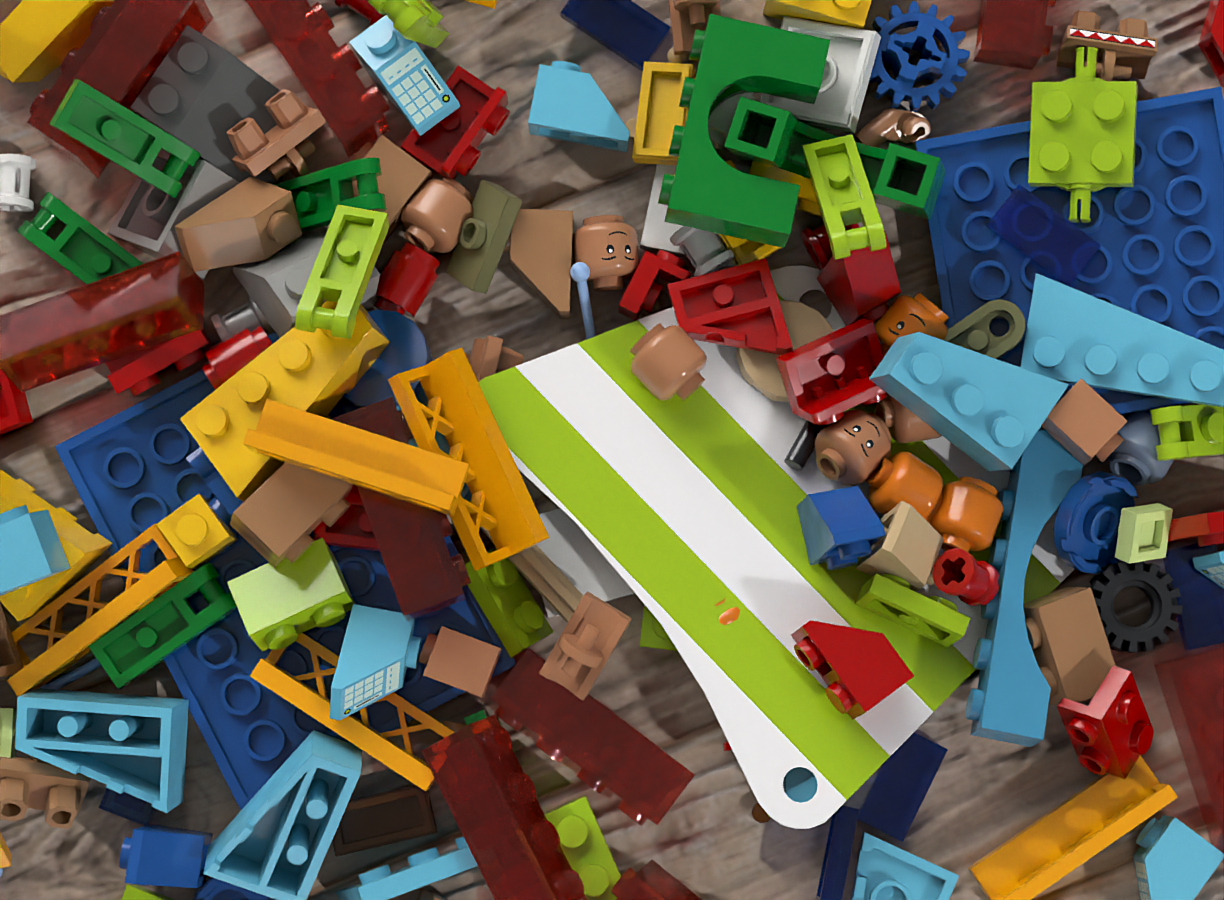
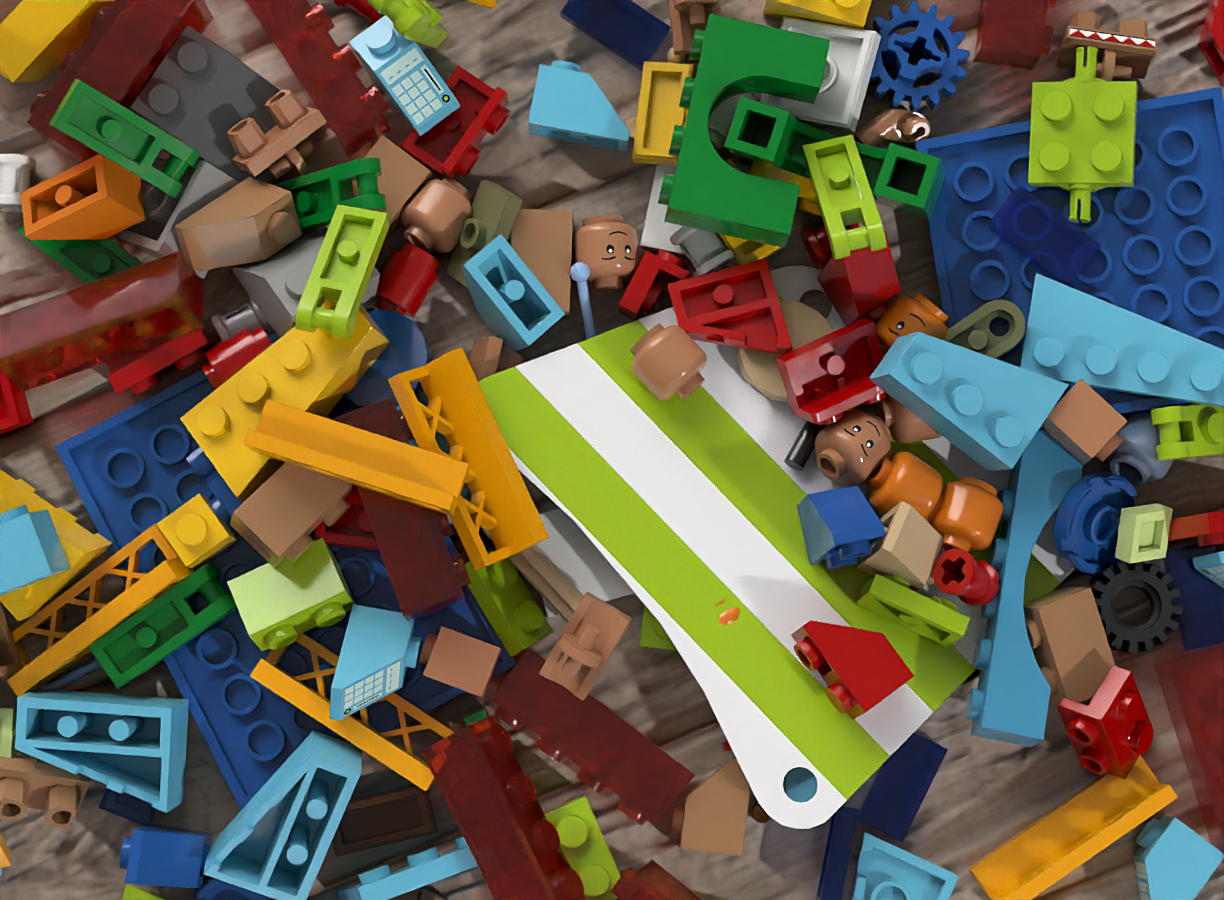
none -> orange slope [21,154,146,240]
none -> medium azure slope [461,234,565,351]
none -> medium nougat slope [670,755,751,857]

